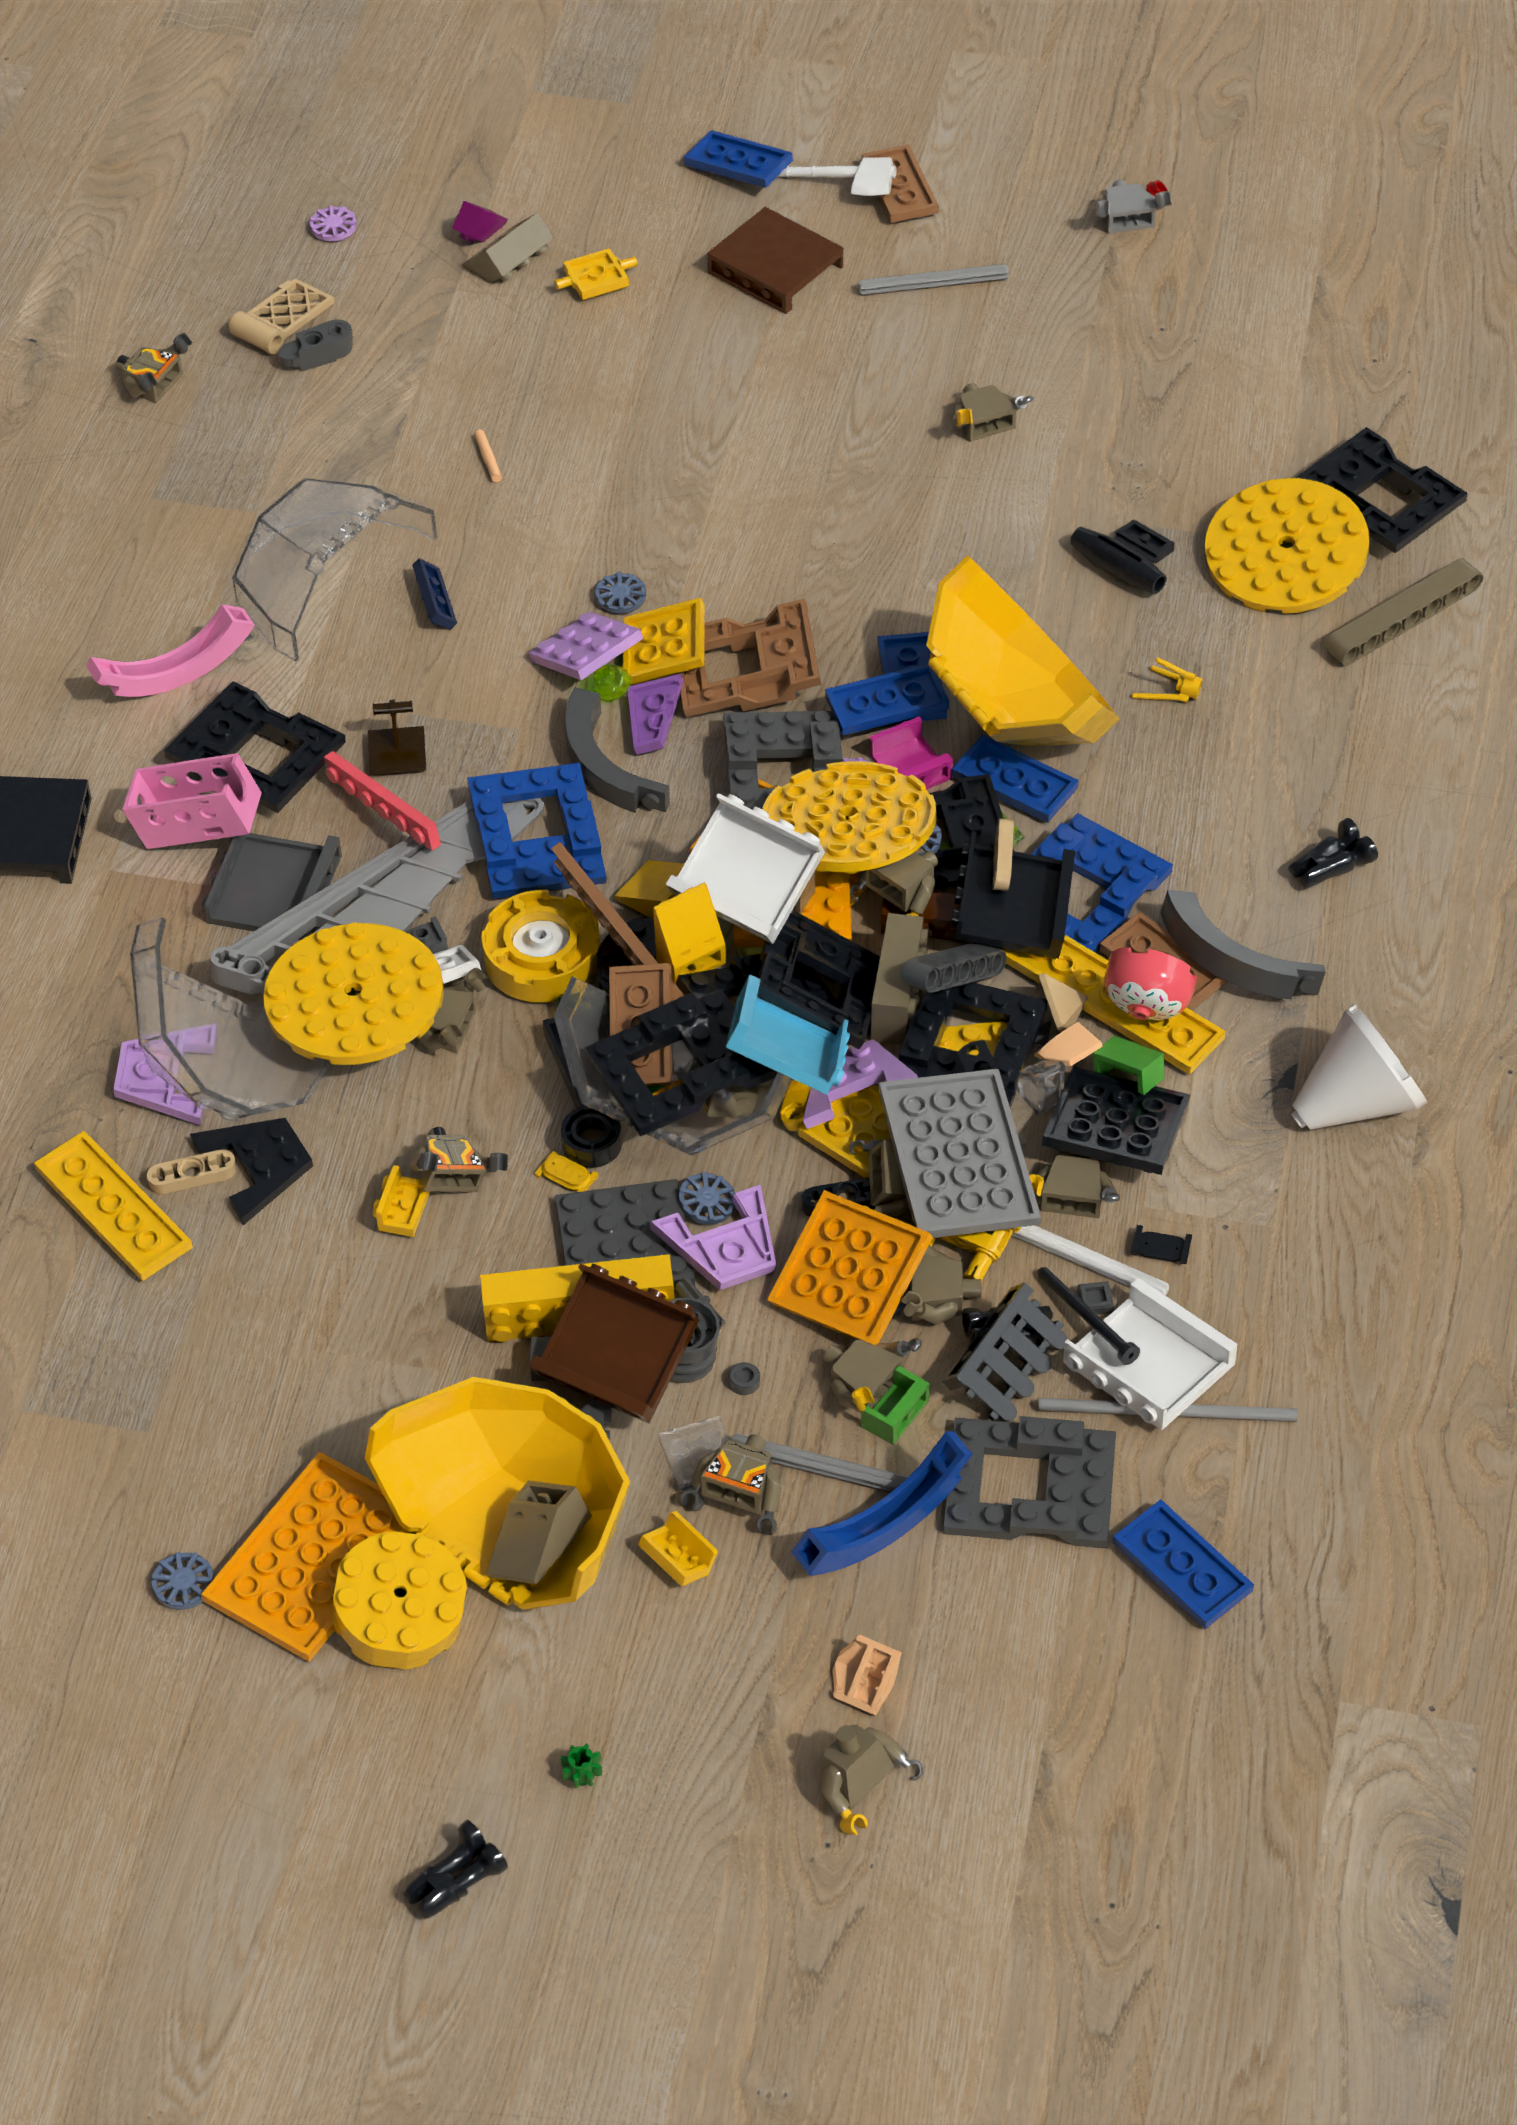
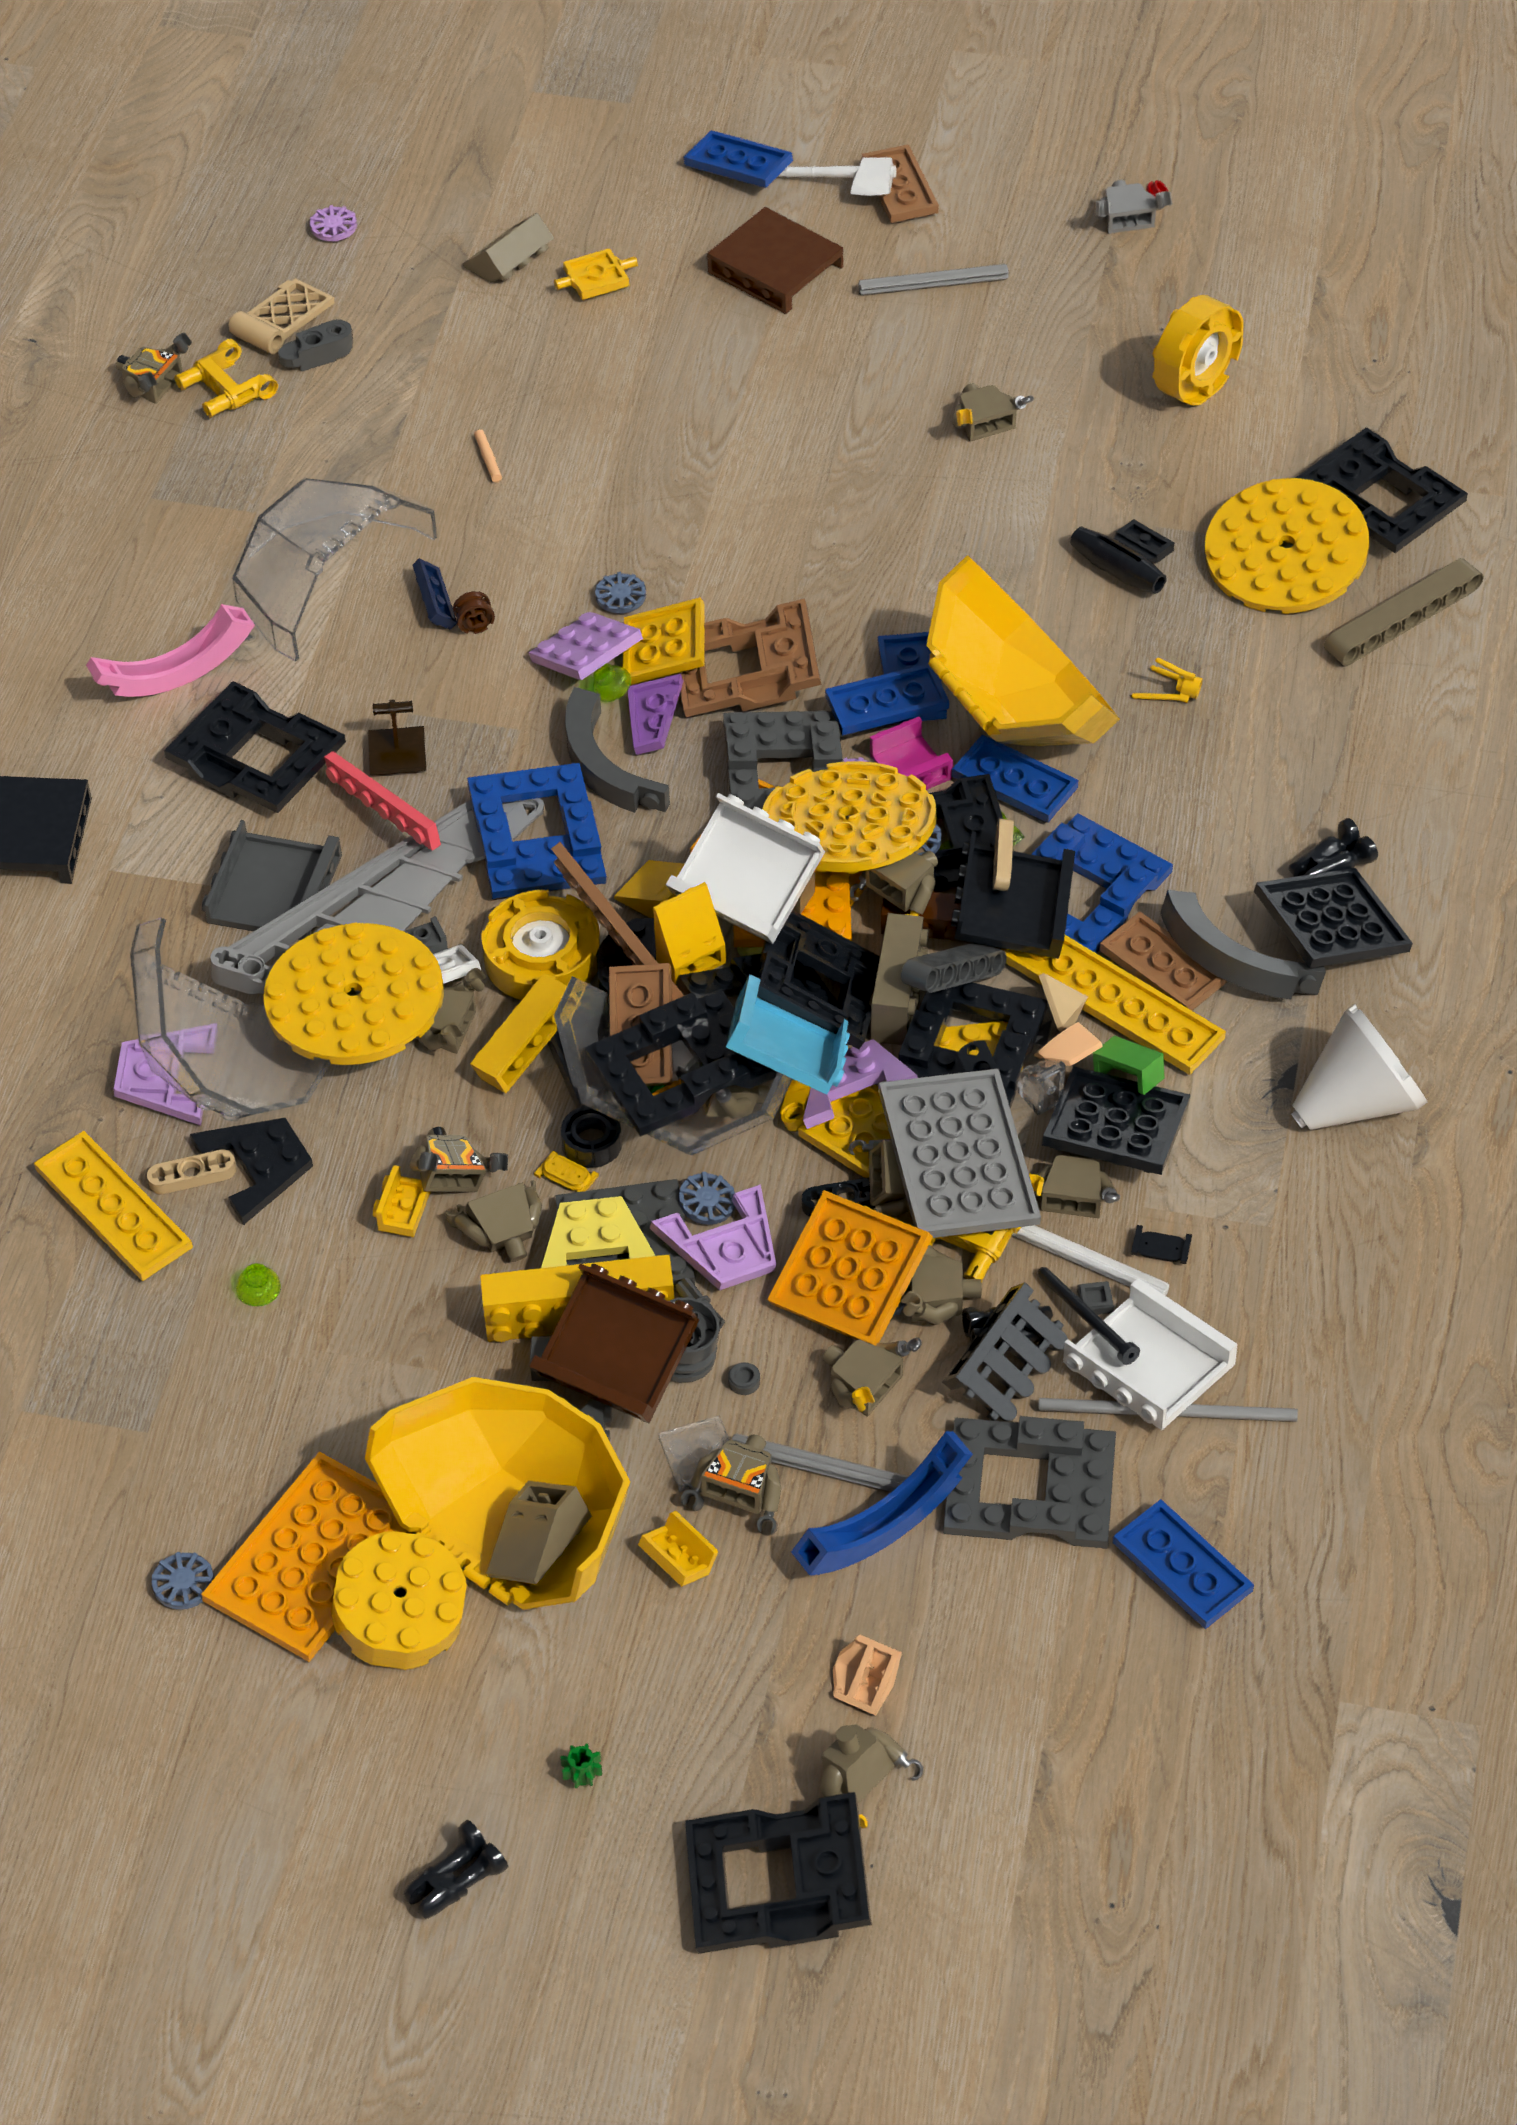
bright pink piece [122,753,262,849] -> none
magenta slope [452,200,508,243] -> none
bright green panel [861,1366,929,1445] -> none
coral cylinder [1104,947,1197,1020] -> none
none -> yellow connector [174,339,278,418]
none -> clear neon green piece [236,1263,281,1307]
none -> dark tan torso [445,1180,542,1262]
none -> reddish brown wheel [453,591,495,634]
none -> yellow brick [470,973,580,1093]
none -> light yellow wing [541,1196,655,1268]
none -> black piece [685,1792,872,1954]
none -> yellow piece [1152,295,1243,406]
none -> black plate [1254,868,1413,968]

